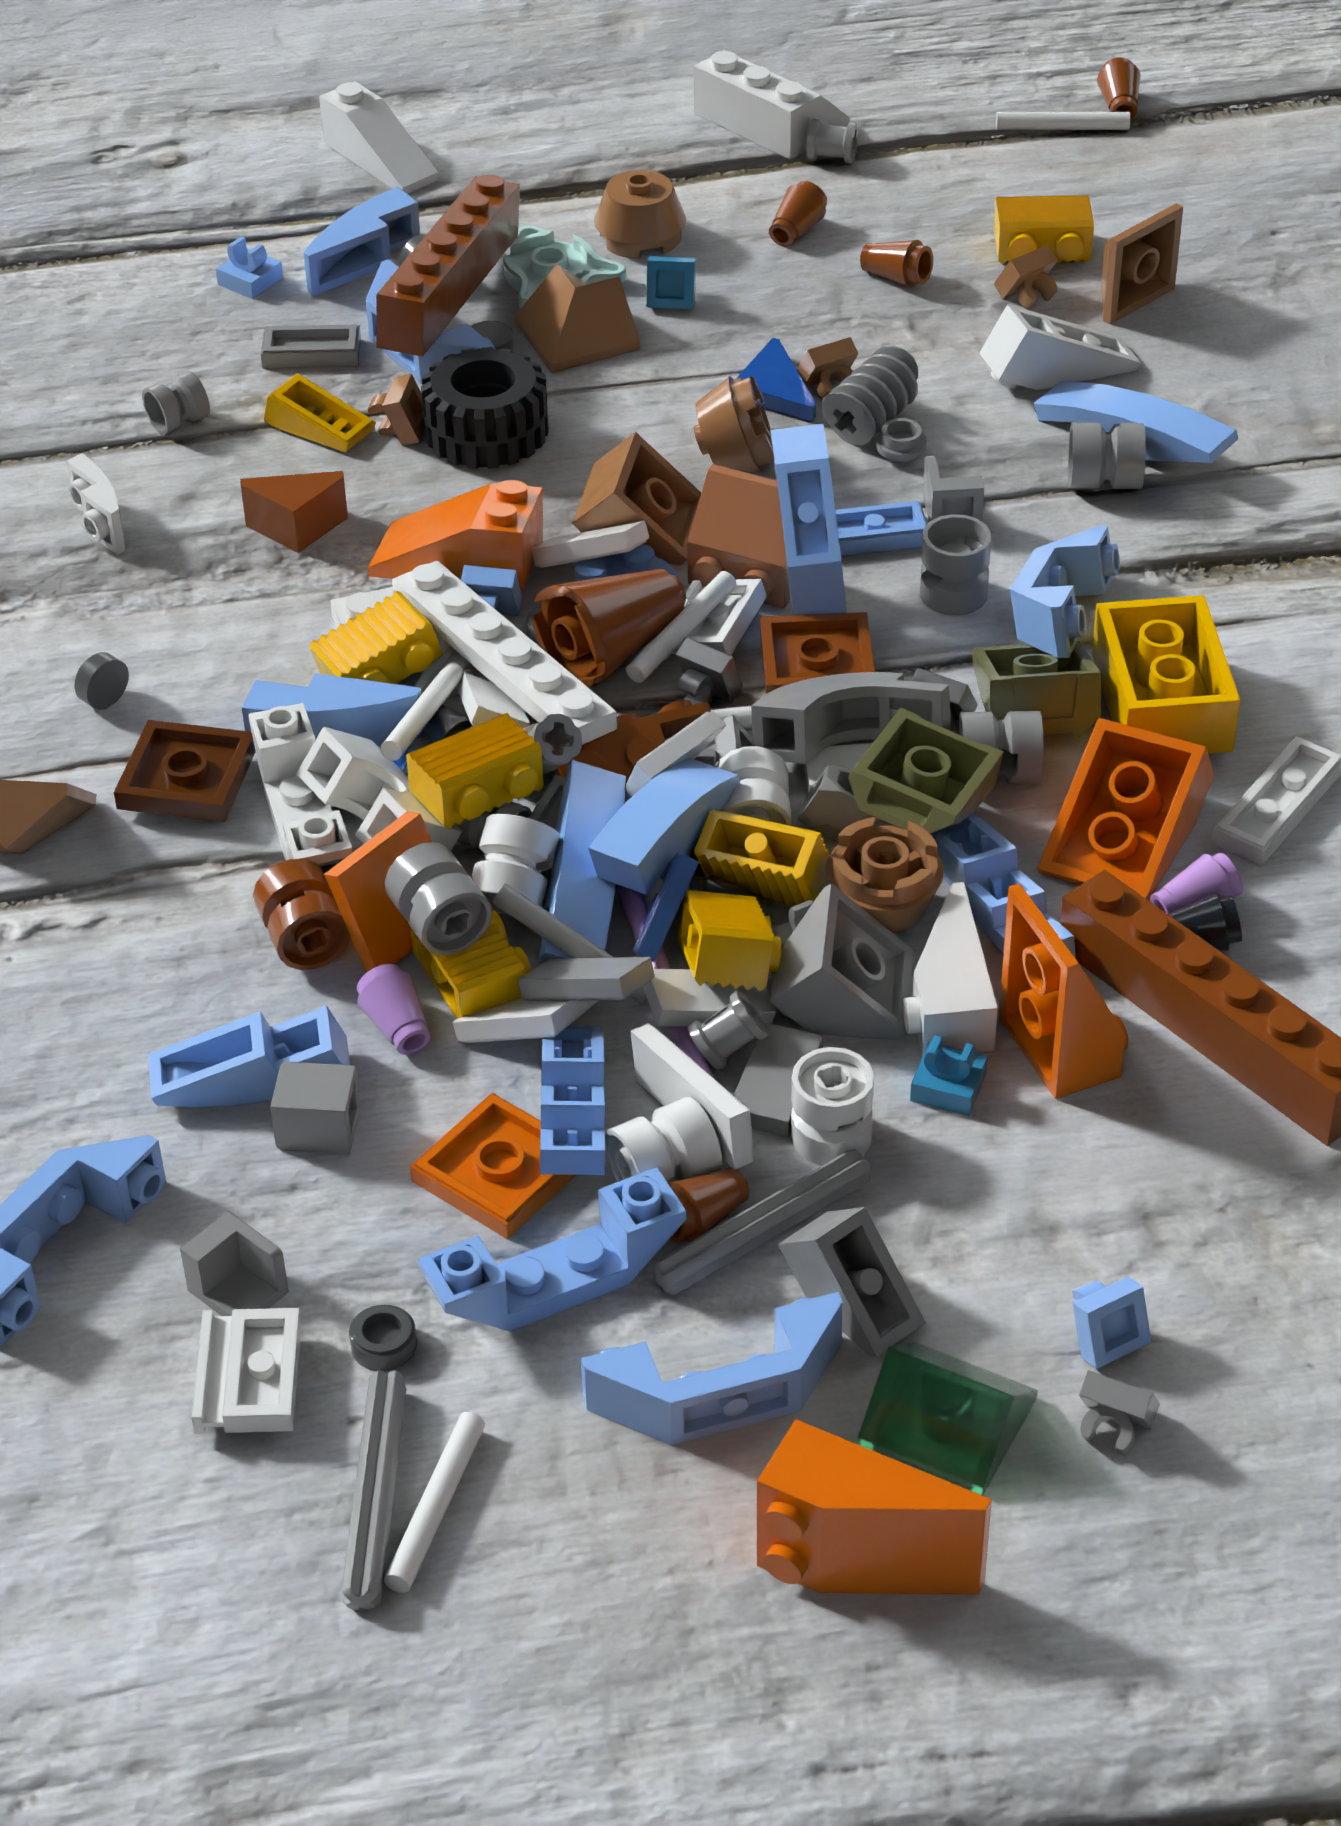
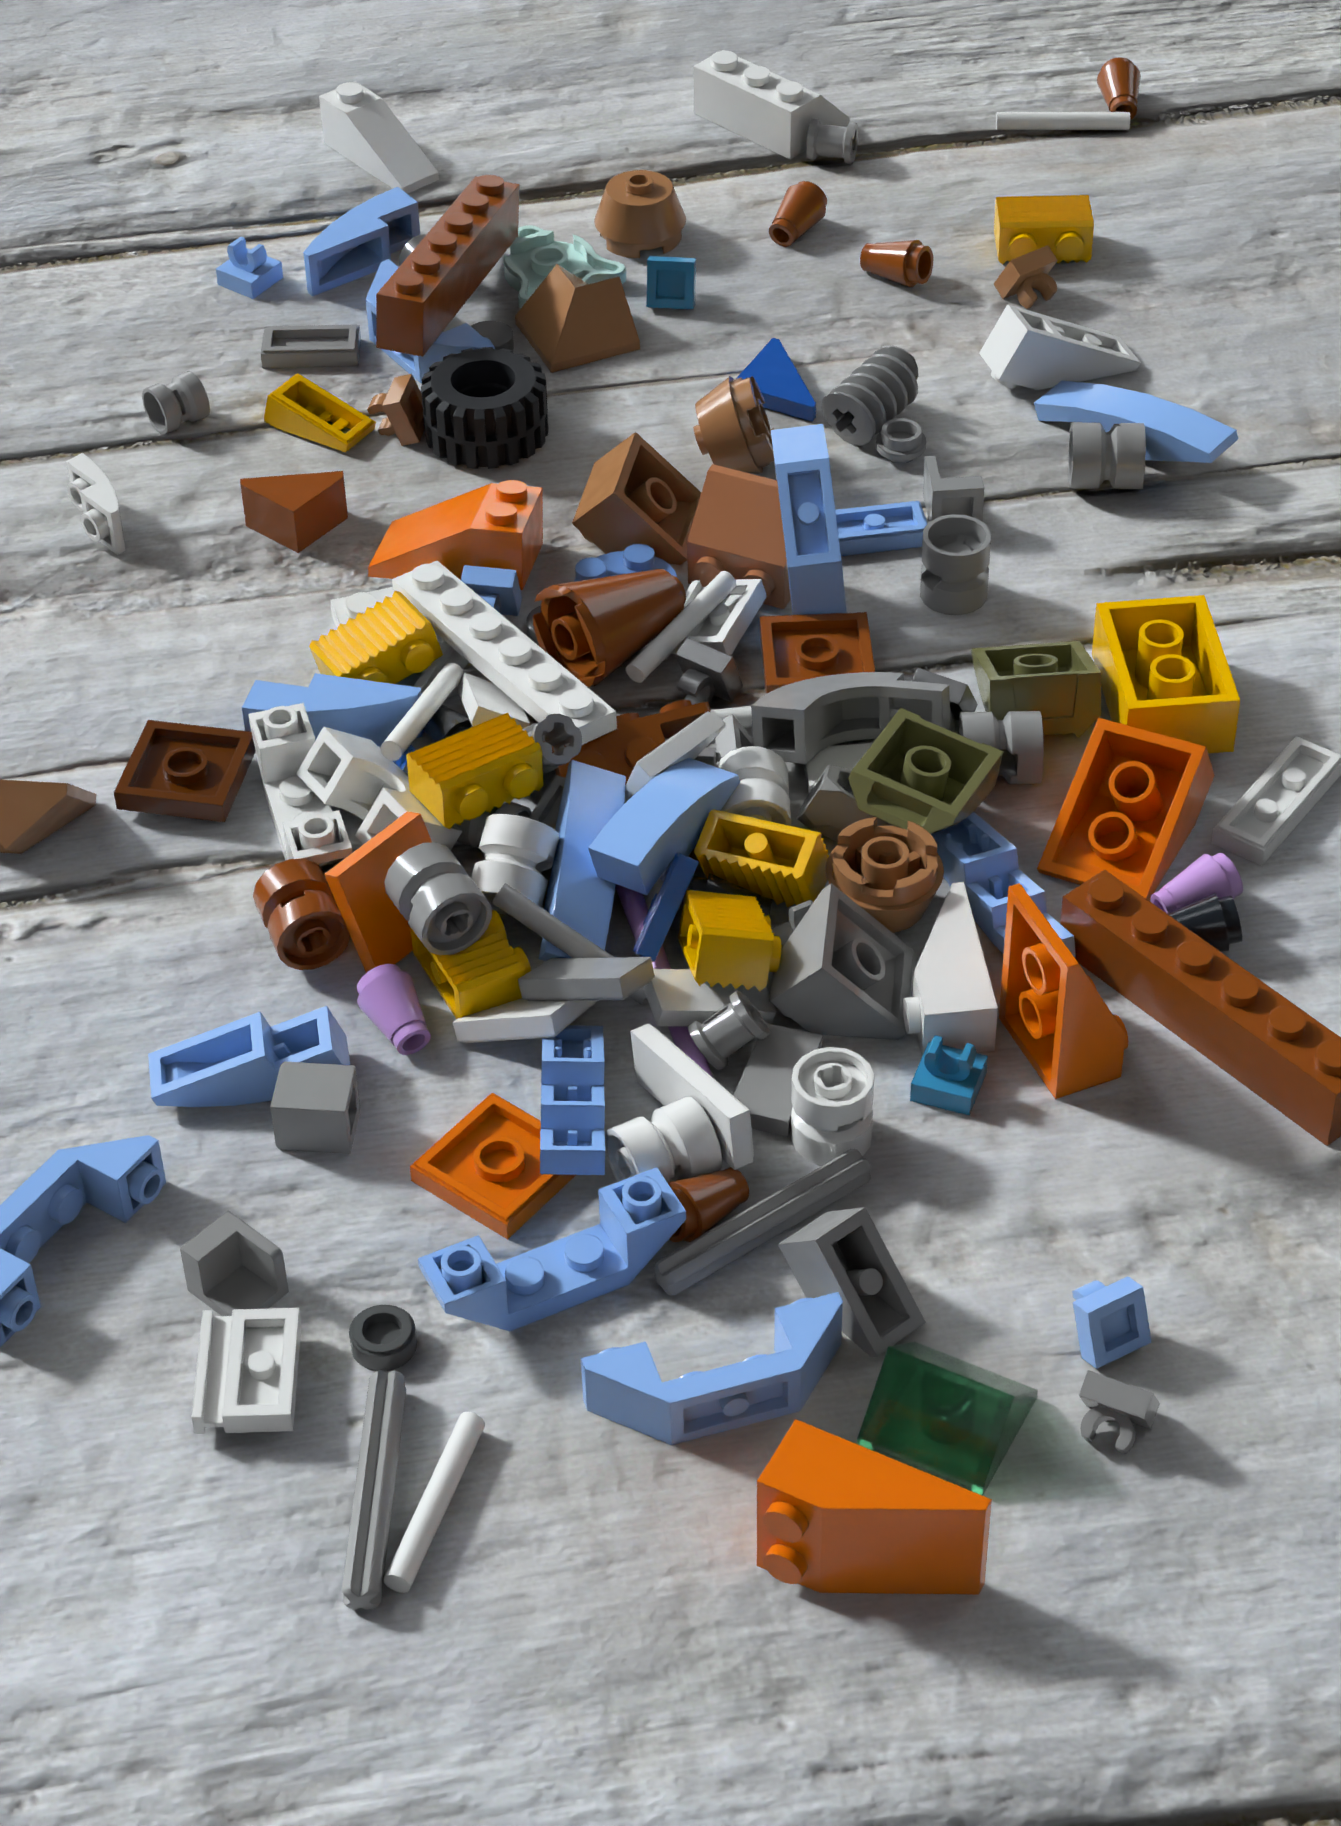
dark grey tile [74,652,129,710] -> none
white tile [531,520,649,568] -> none
medium nougat tile [797,337,859,400] -> none
light blue slope [1010,526,1120,658] -> none
medium nougat slope [1101,203,1183,324] -> none

